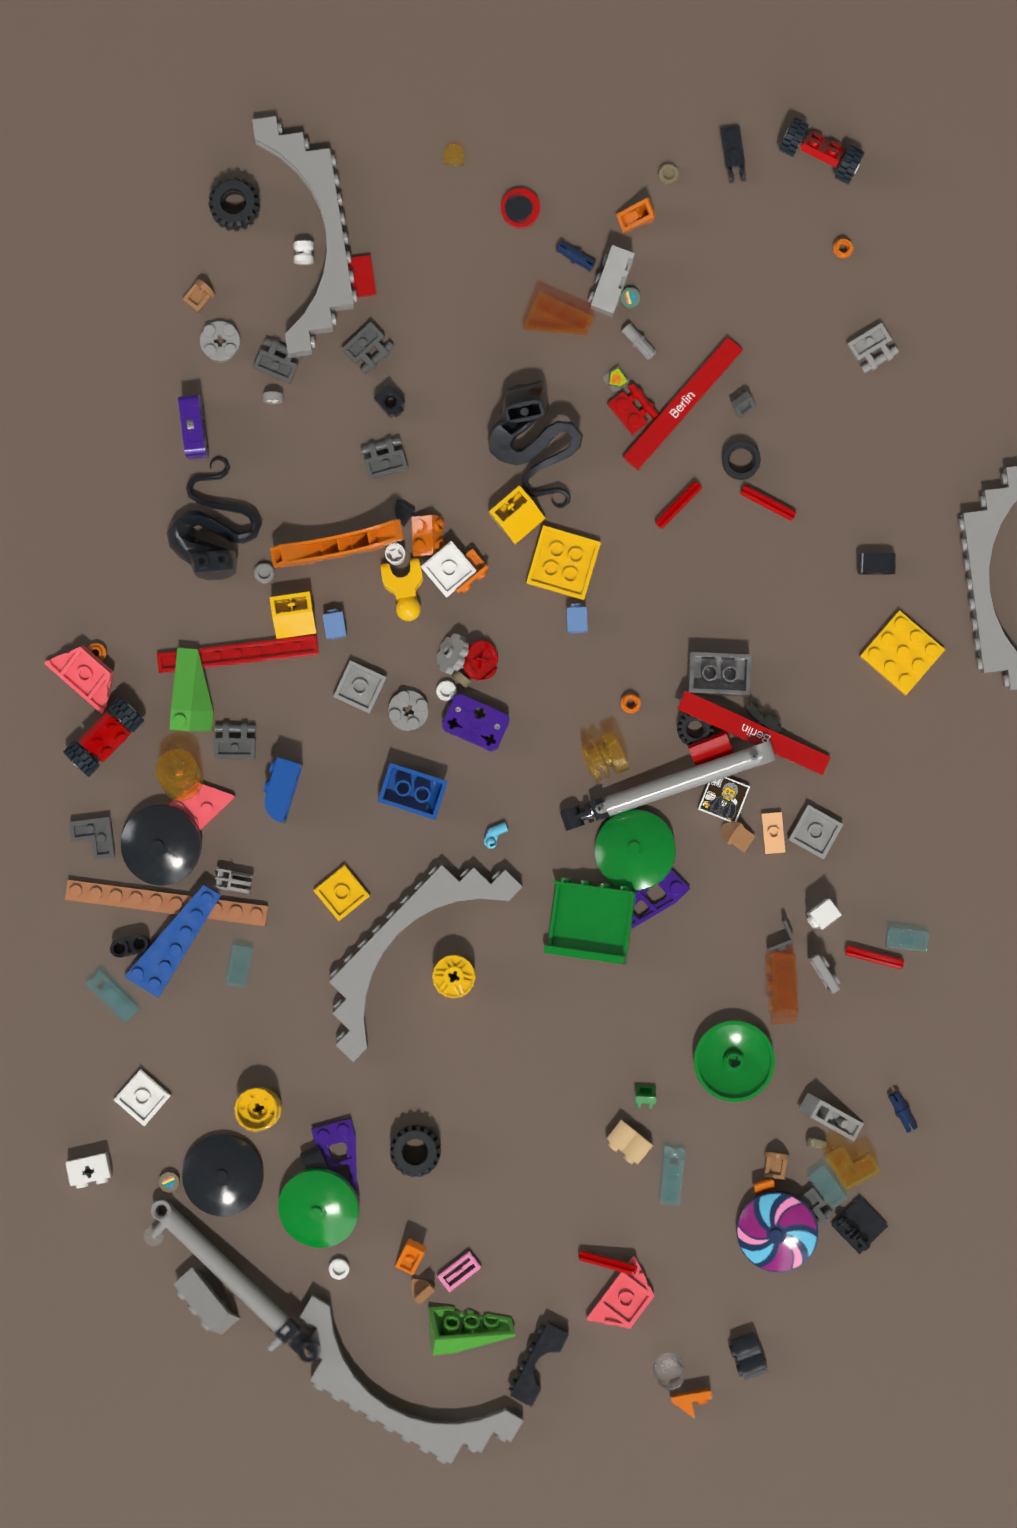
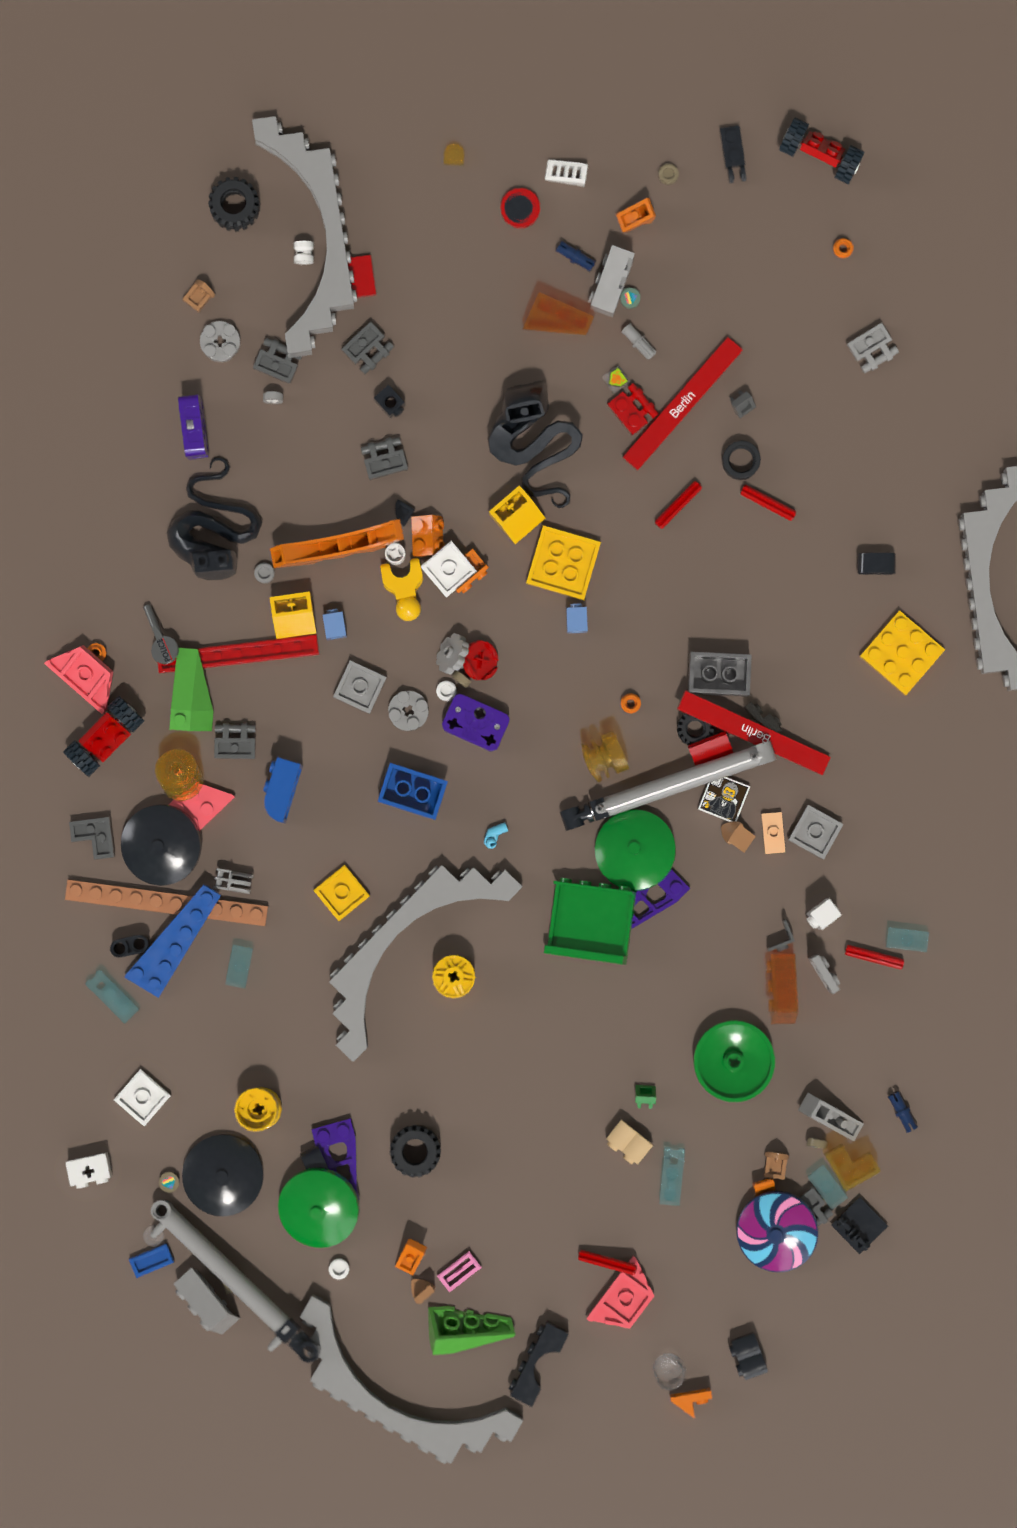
none -> blue tile [129,1243,175,1278]
none -> dark grey piece [143,604,179,664]
none -> white slope [545,160,588,187]

